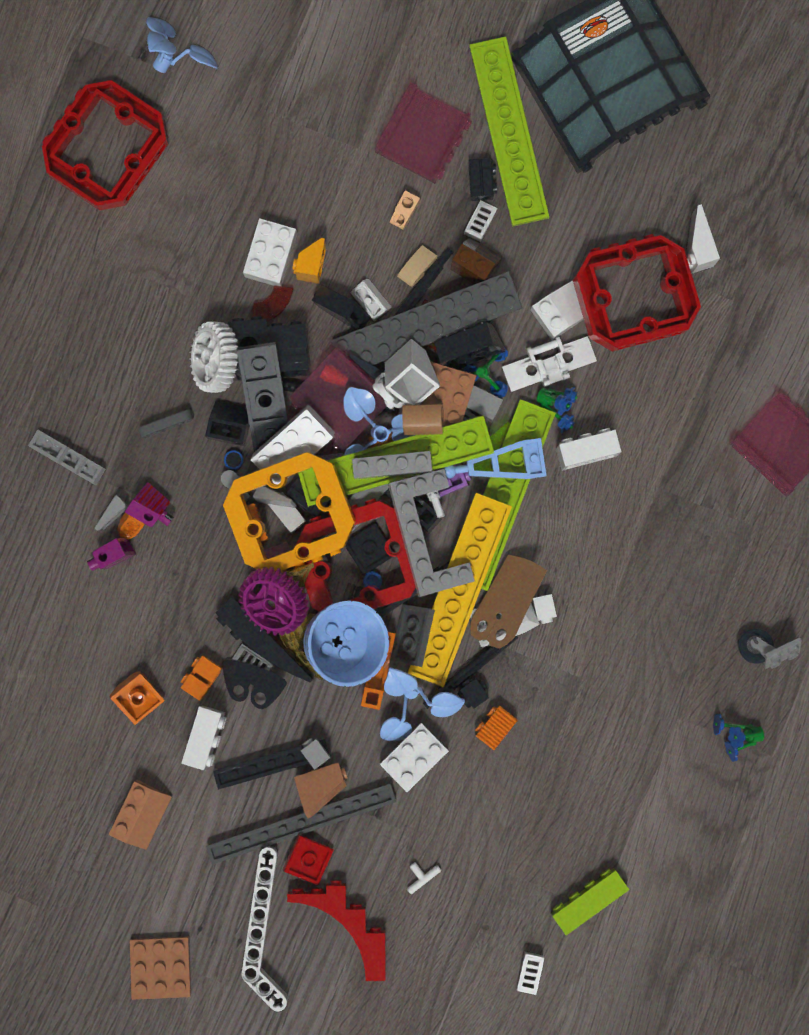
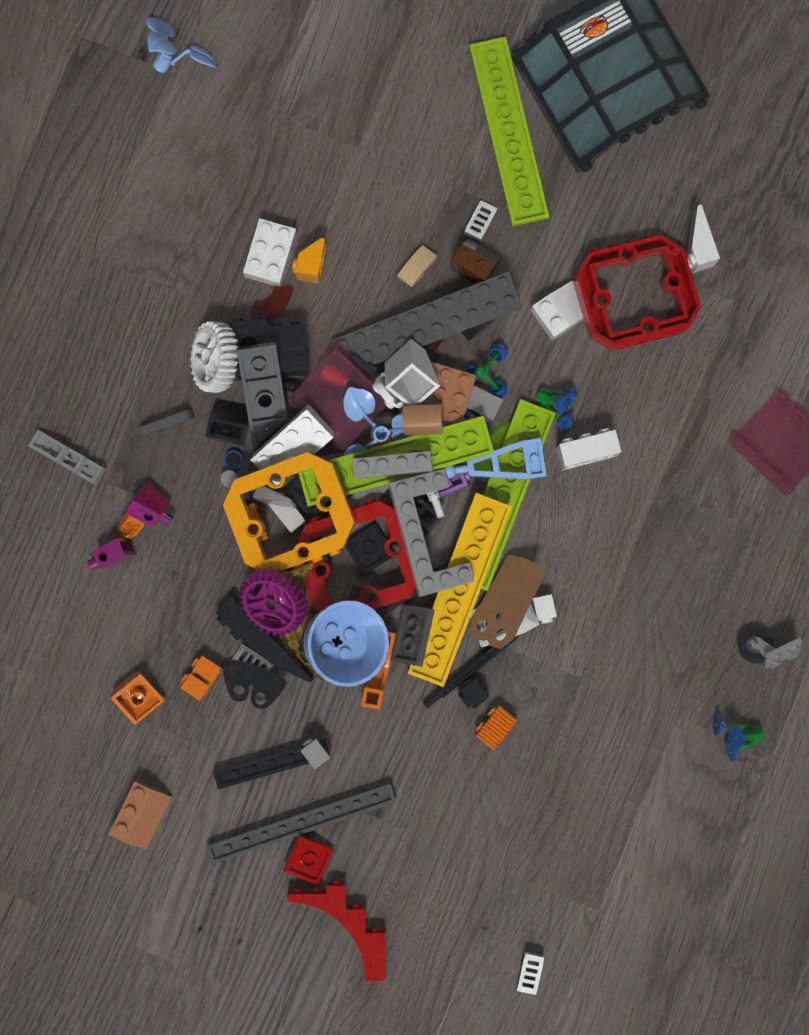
red panel [42,80,168,211] -> none
light grey slope [95,494,128,532] -> none
nougat plate [130,936,191,1000] -> none
white brick [181,706,227,770] -> none
white beam [242,845,288,1012] -> none
nougat slope [294,763,348,818] -> none
black slope [312,285,371,331] -> none
white slope [350,279,392,321] -> none
blue tile [363,571,382,591] -> none
clear pink panel [375,82,472,184] -> none
light blue plant [380,667,465,741] -> none
white brick [380,723,449,792] -> none
light nougat leg [390,191,421,230] -> none
black axle [394,248,453,316] -> none
white piece [407,862,441,894] -> none
black slope [434,321,506,370] -> none
black brick [468,158,497,201] -> none
white piece [502,336,597,392] -> none
lime brick [551,868,629,935] -> none

